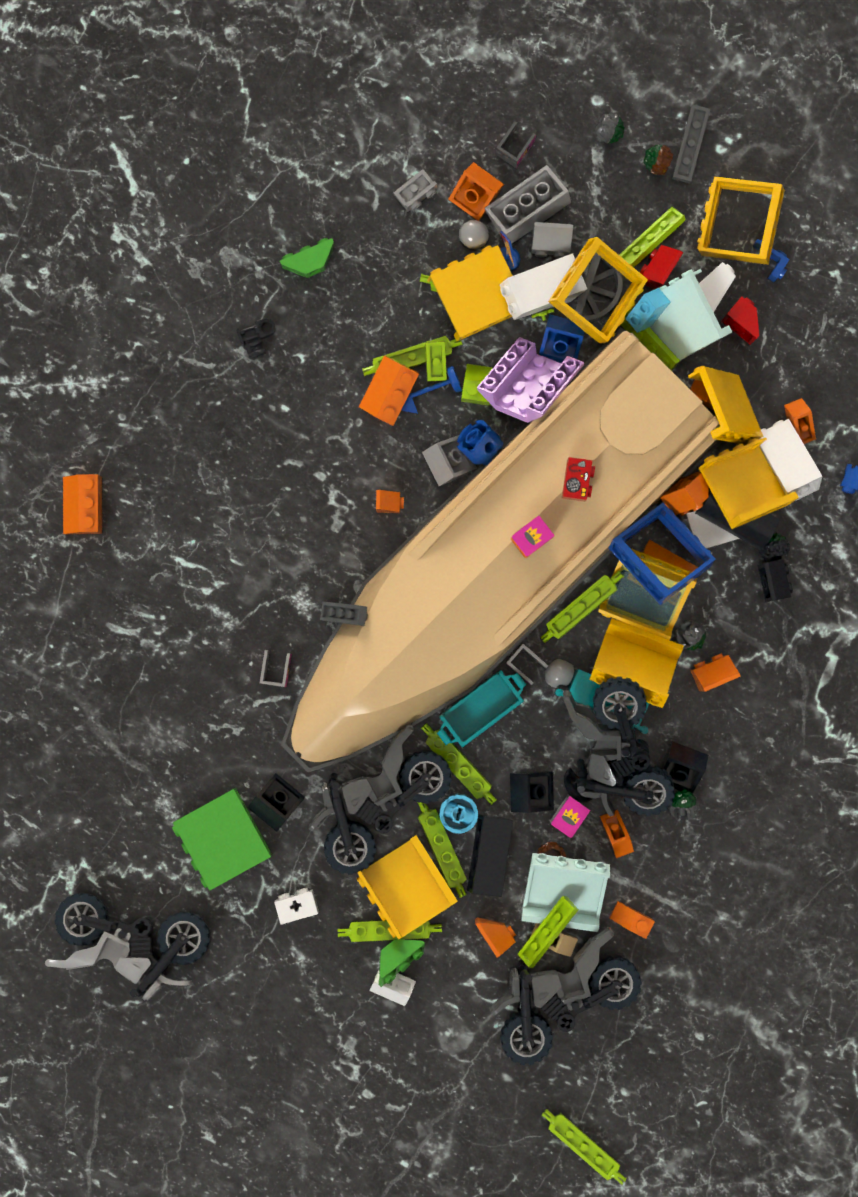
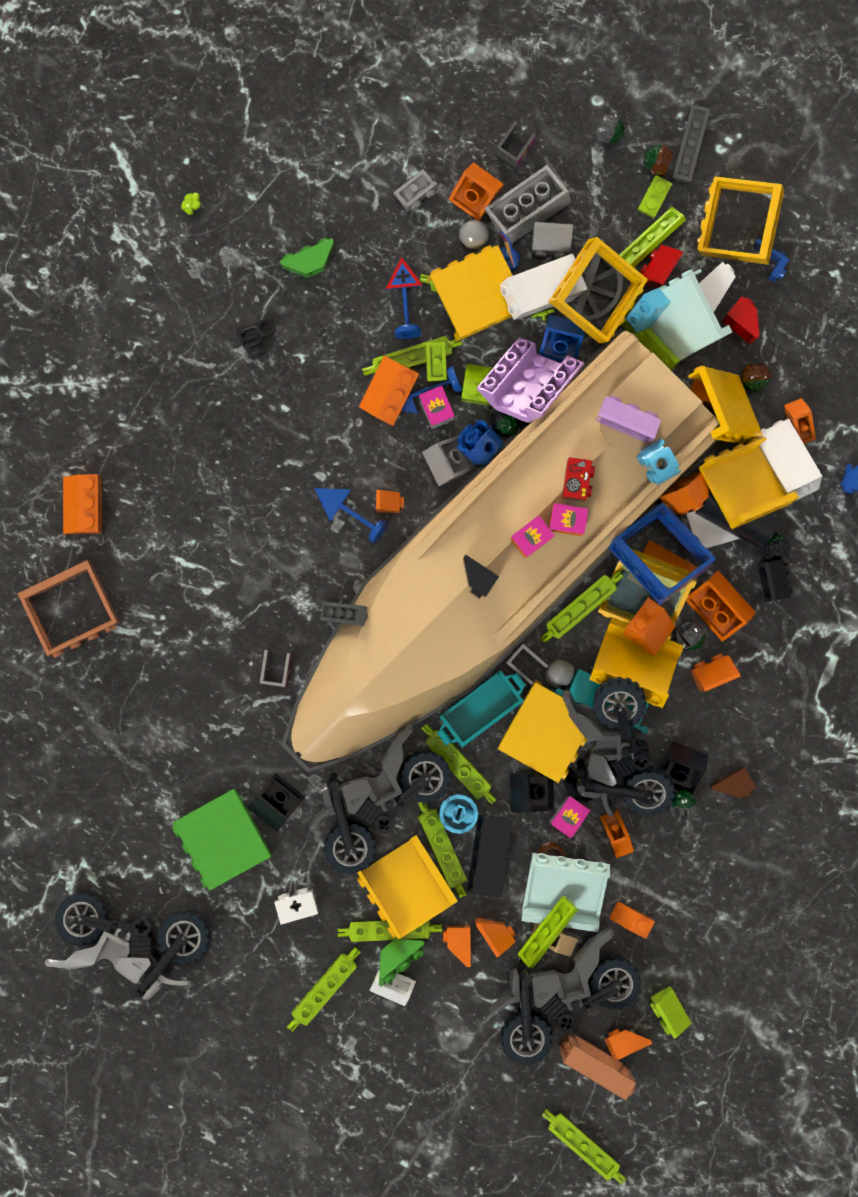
none -> nougat window [18,560,120,658]
none -> lime plant [181,192,201,215]
none -> lime plate [287,947,361,1032]
none -> blue piece [314,488,389,544]
none -> blue piece [385,257,423,340]
none -> dark pink piece [419,386,454,429]
none -> orange slope [443,925,471,967]
none -> black slope [463,554,499,599]
none -> dark green piece [491,409,521,436]
none -> yellow panel [498,680,587,783]
none -> dark pink piece [549,503,588,536]
none -> nougat window [558,1031,636,1100]
none -> lavender slope [595,395,661,444]
none -> orange slope [604,1029,652,1061]
none -> orange slope [623,598,675,656]
none -> medium azure brick [636,439,681,485]
none -> lime plate [638,175,672,218]
none -> lime slope [650,986,692,1039]
none -> orange slope [686,570,756,642]
none -> reddish brown slope [709,767,756,798]
none -> reddish brown piece [742,363,772,392]

